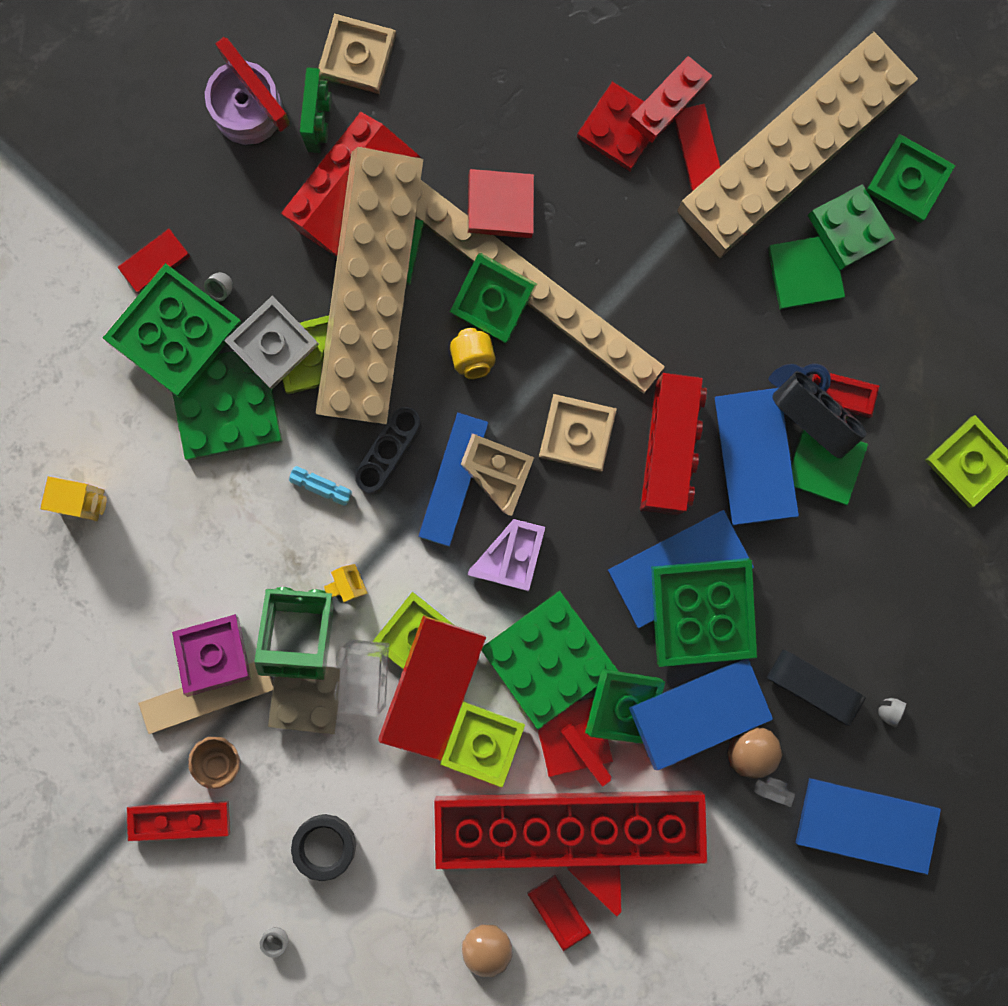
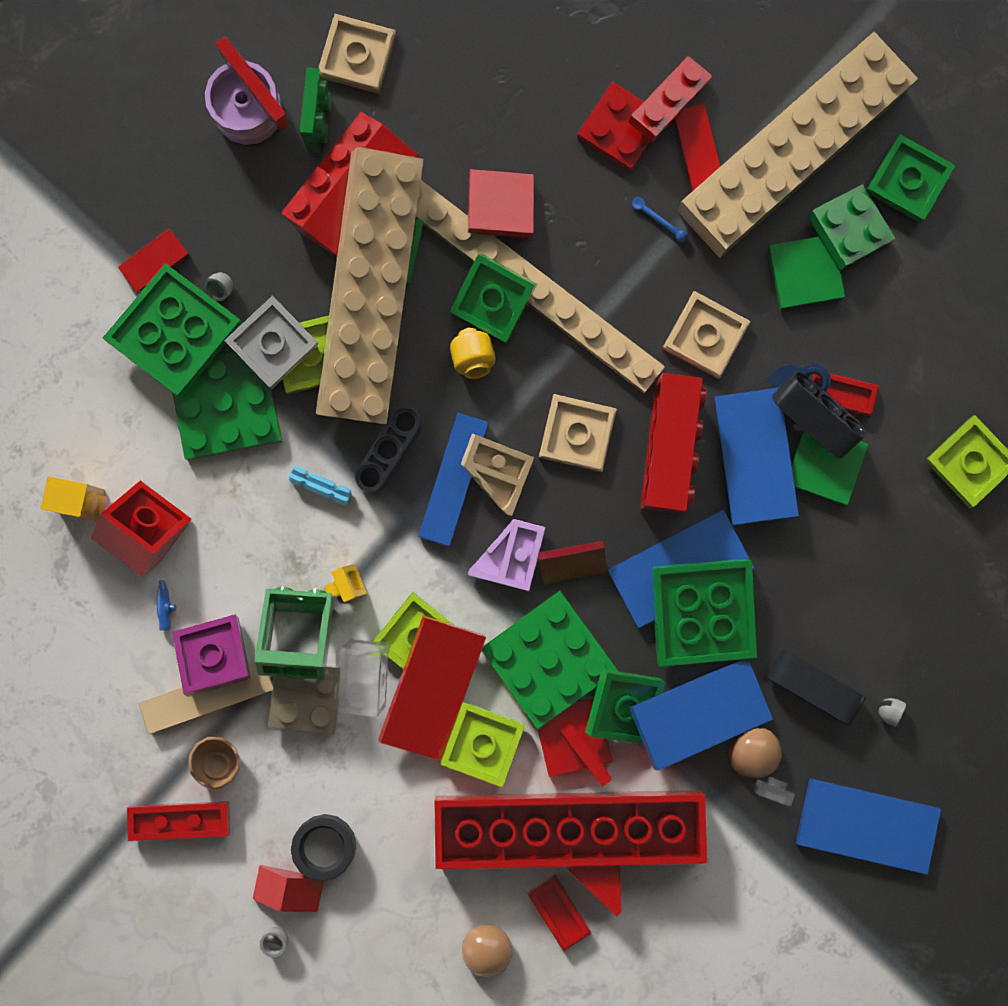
none -> red slope [91,480,192,577]
none -> blue helmet [157,580,176,631]
none -> red slope [252,865,324,912]
none -> tile [538,541,608,585]
none -> blue hinge [632,197,688,243]
none -> tan tile [662,291,751,379]

